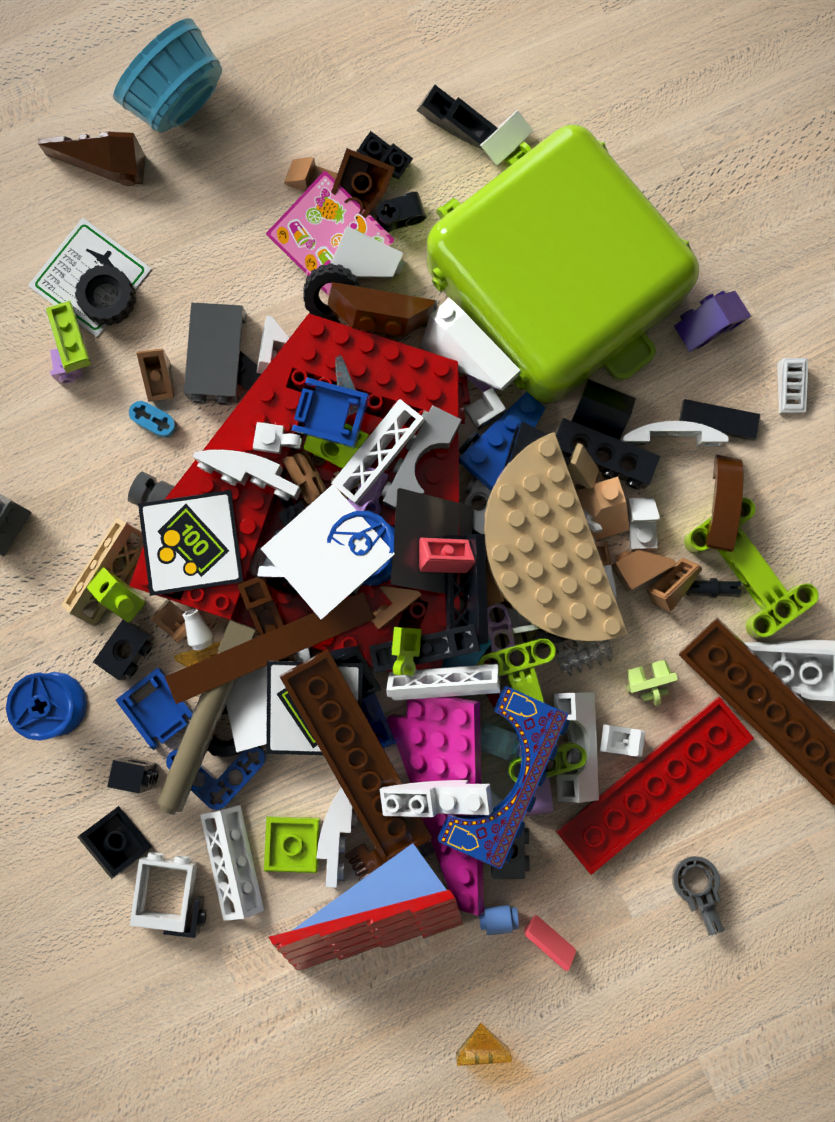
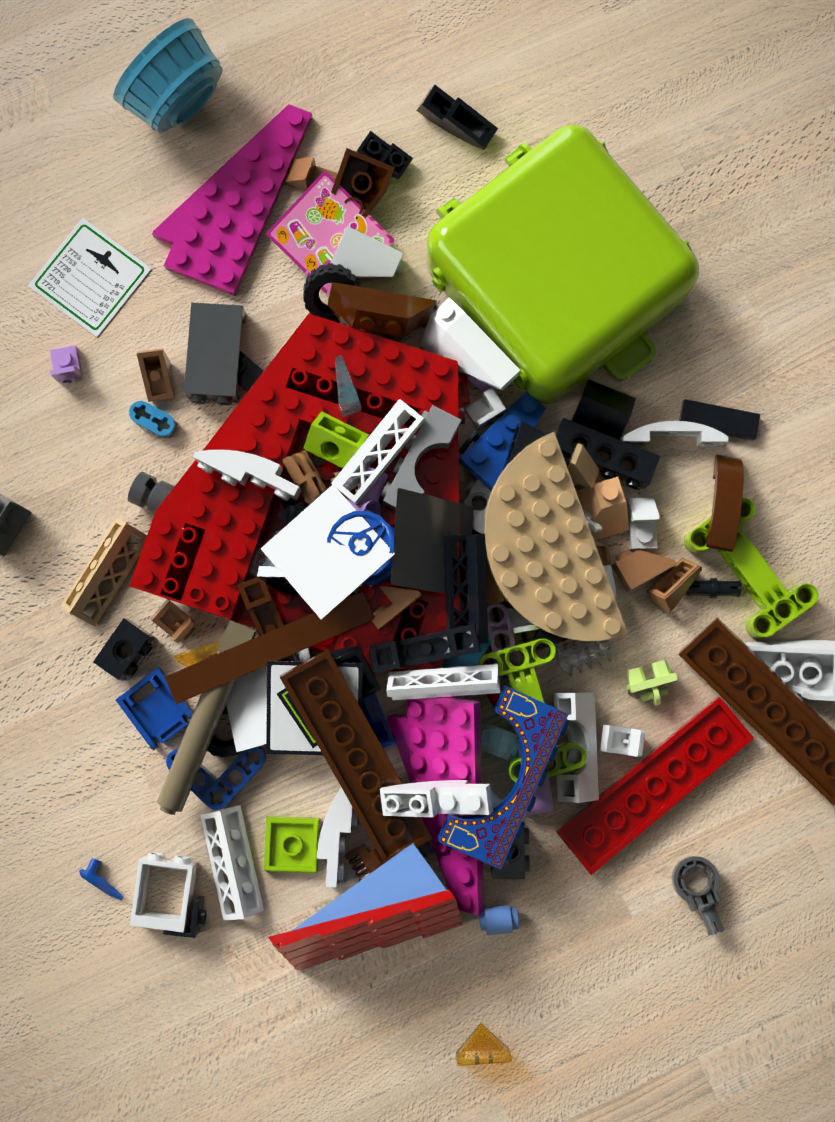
blue piece [6,672,87,741] -> none
reddish brown wedge [38,131,145,186] -> none
lime tile [46,301,91,373] -> none
black tyre [75,265,136,325] -> none
black slope [77,806,152,879] -> none
lime torso [87,567,146,623] -> none
black brick [107,757,159,794] -> none
sticker [138,490,243,596] -> none
white cone [183,609,214,651] -> none
white plate [253,422,302,454] -> none
white slope [257,316,289,374] -> none
blue container [292,378,370,448] -> none
black piece [377,192,427,232] -> none
lime plate [392,627,421,676] -> none
coral slope [419,538,475,573] -> none
slope [480,110,533,165] -> none
coral slope [523,915,576,971] -> none
dark purple brick [674,291,752,352] -> none
white slope [777,358,808,413] -> none
none -> blue bar [79,858,123,900]
none -> dark pink wing [152,104,313,296]

